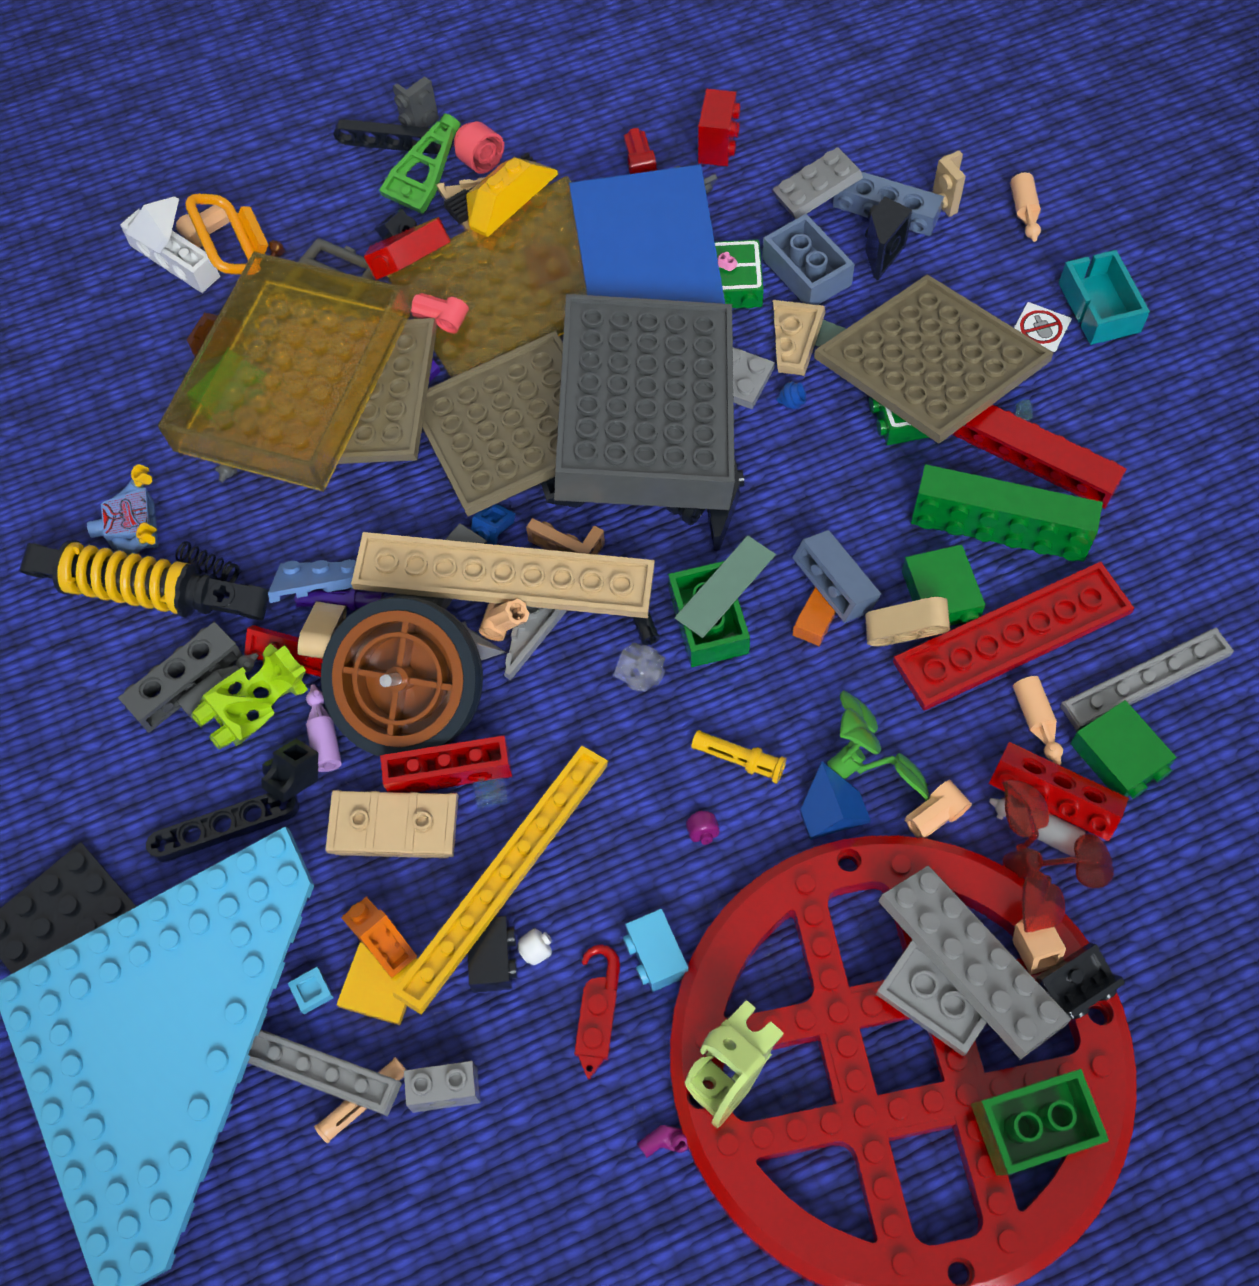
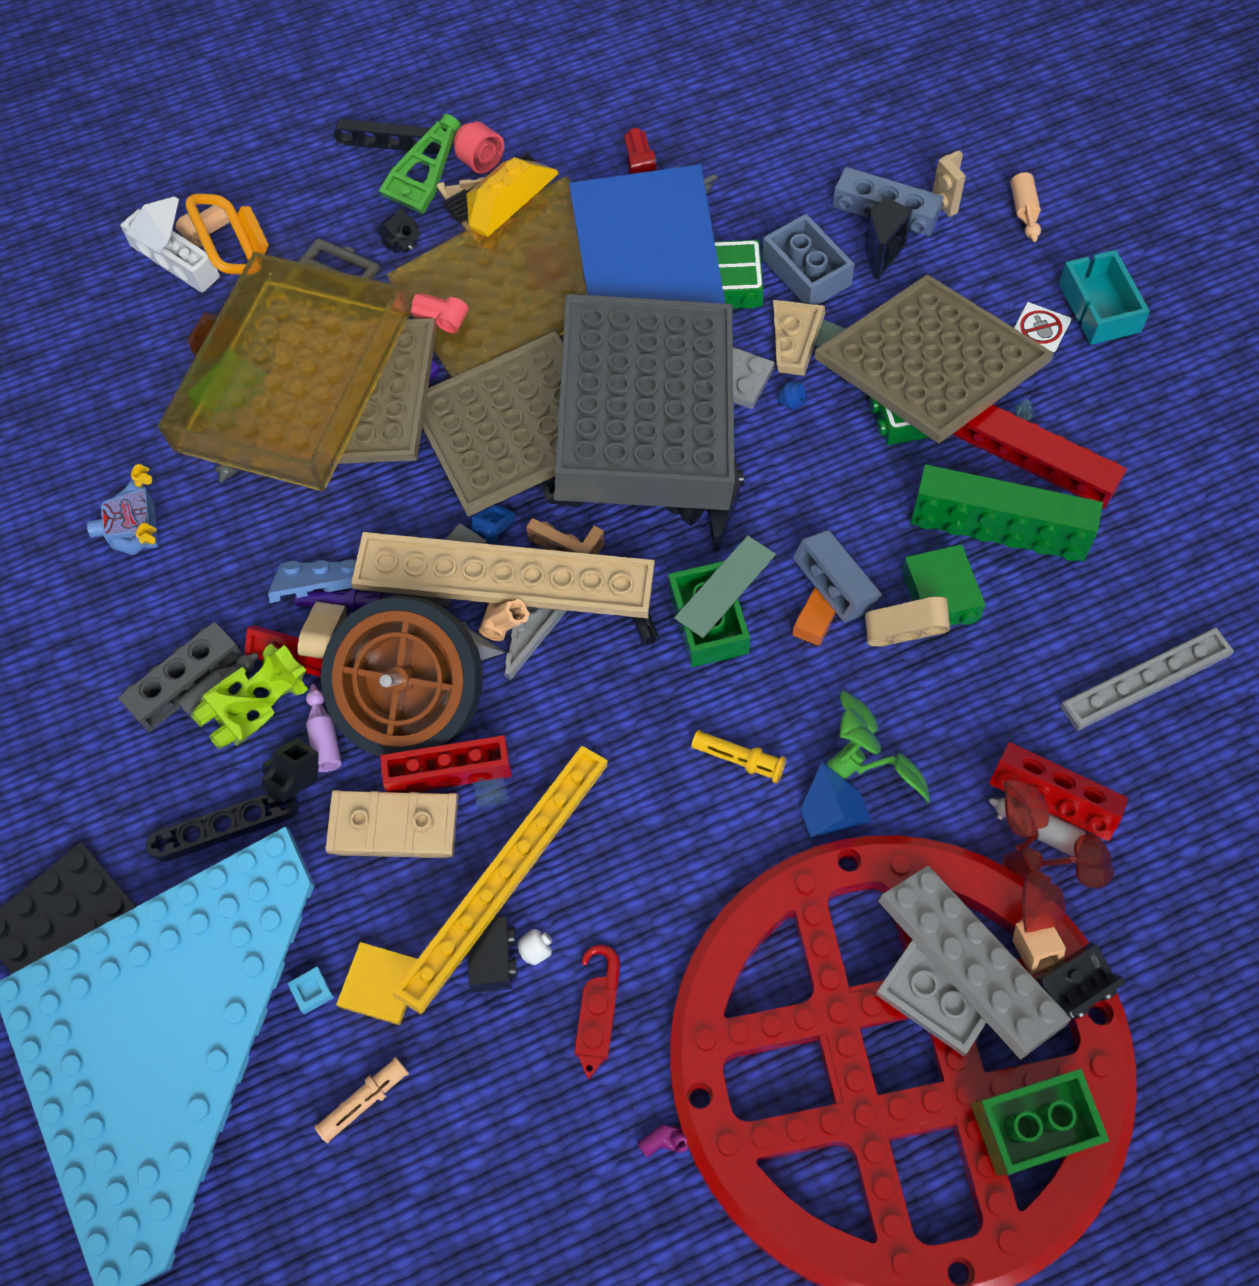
piece [19,540,269,620] -> none
black piece [175,541,240,583] -> none
light grey tile [248,1030,402,1117] -> none
reddish brown rock [269,240,286,260] -> none
orange bracket [341,897,417,978] -> none
red slope [363,217,451,280] -> none
dark grey bracket [393,76,439,127] -> none
light grey brick [404,1061,480,1113] -> none
clear brick [613,642,666,692] -> none
medium azure brick [623,909,689,992] -> none
yellowish green piece [685,1000,784,1128] -> none
magenta piece [686,811,720,845] -> none
red brick [698,89,741,167] -> none
bright pink rock [717,252,738,271] -> none
light grey plate [772,147,863,219] -> none
red plate [893,561,1134,711] -> none
light nougat piece [905,780,972,838] -> none
light nougat wheel [1013,676,1063,765] -> none
green brick [1070,700,1177,799] -> none

